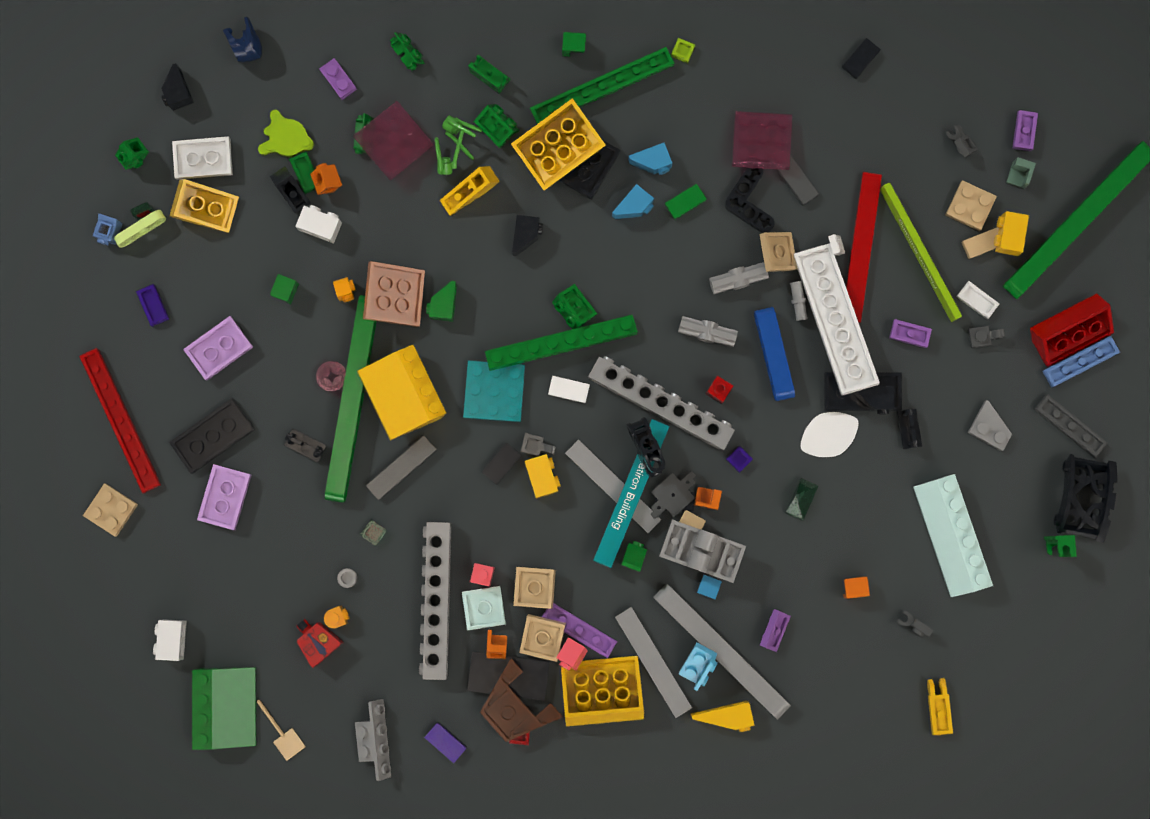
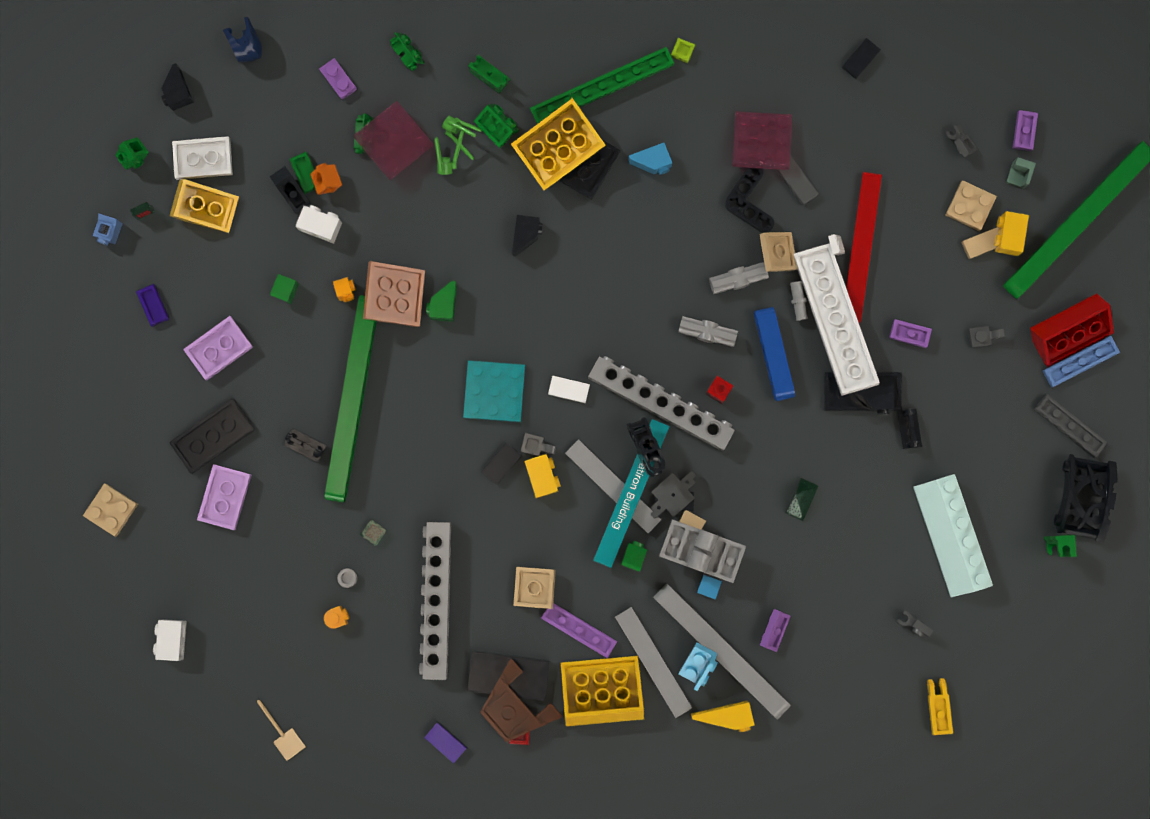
red tile [79,348,161,493] -> none
yellowish green beam [114,210,166,248] -> none
green slope [192,667,256,750] -> none
lime tile [258,110,314,157] -> none
red torso [296,619,344,668] -> none
clear pink gear [316,361,346,392] -> none
light grey bracket [355,699,391,781] -> none
yellow slope [357,345,446,441] -> none
dark grey tile [366,436,437,500] -> none
yellow slope [440,166,500,216] -> none
light aqua tile [462,586,506,630] -> none
coral brick [470,563,495,586] -> none
green plate [485,314,638,371] -> none
orange panel [486,630,507,659] -> none
tan plate [519,614,566,662] -> none
green bracket [552,284,597,329] -> none
coral brick [556,637,588,671] -> none
green panel [562,32,586,57] -> none
dark azure slope [612,184,654,219] -> none
green tile [665,184,707,220] -> none
orange panel [694,487,722,510] -> none
dark purple tile [726,446,753,473] -> none
white sticker [800,412,859,457] -> none
orange panel [843,576,870,599] -> none
lime tile [880,183,962,322] -> none
white tile [956,281,999,320] -> none
light grey wing [967,400,1012,451] -> none

